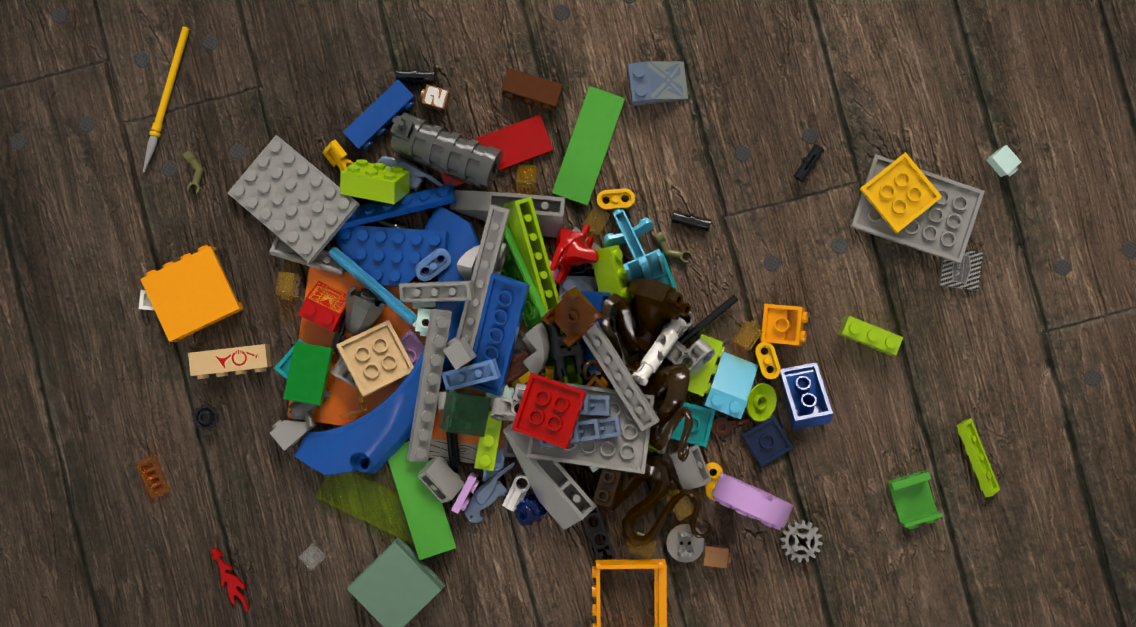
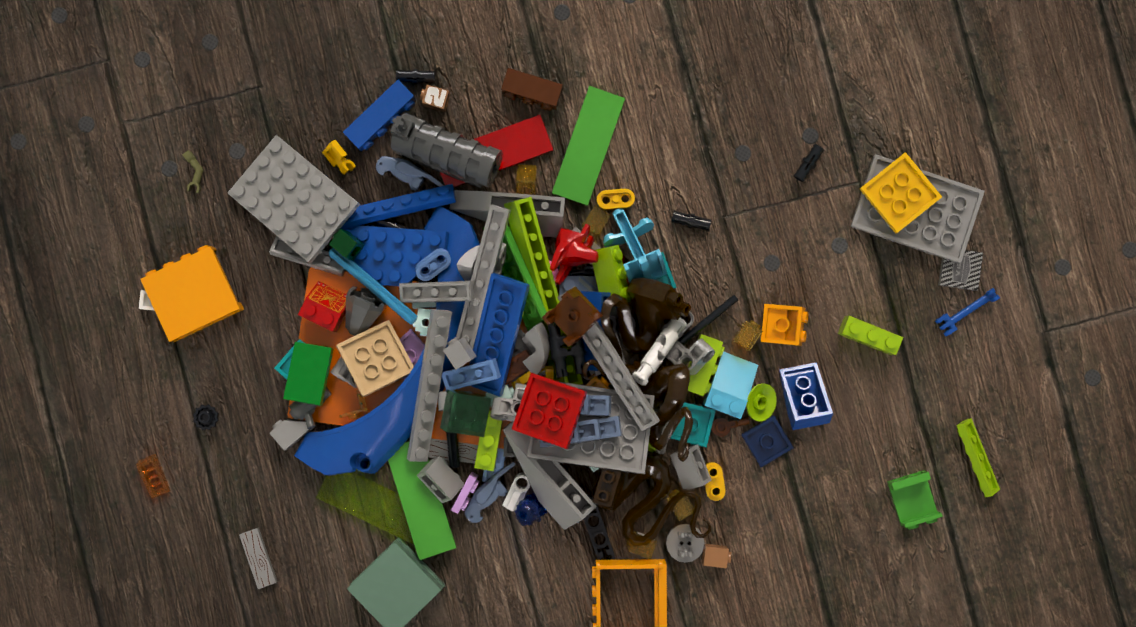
yellow piece [143,27,190,172] -> none
tan brick [188,344,272,379] -> none
red piece [210,547,249,612] -> none
clear yellow brick [275,271,301,301] -> none
clear tile [299,543,326,571] -> none
black axle [331,316,346,355] -> none
lime brick [340,159,410,204] -> none
sand blue slope [627,61,688,106] -> none
olive arm [654,231,691,263] -> none
lavender brick [712,473,794,530] -> none
yellow plate [755,342,781,379] -> none
light grey gear [779,519,823,563] -> none
light aqua brick [986,145,1021,177] -> none
none -> light grey tile [239,527,278,589]
none -> dark green brick [329,229,365,260]
none -> blue hinge [935,288,1000,337]

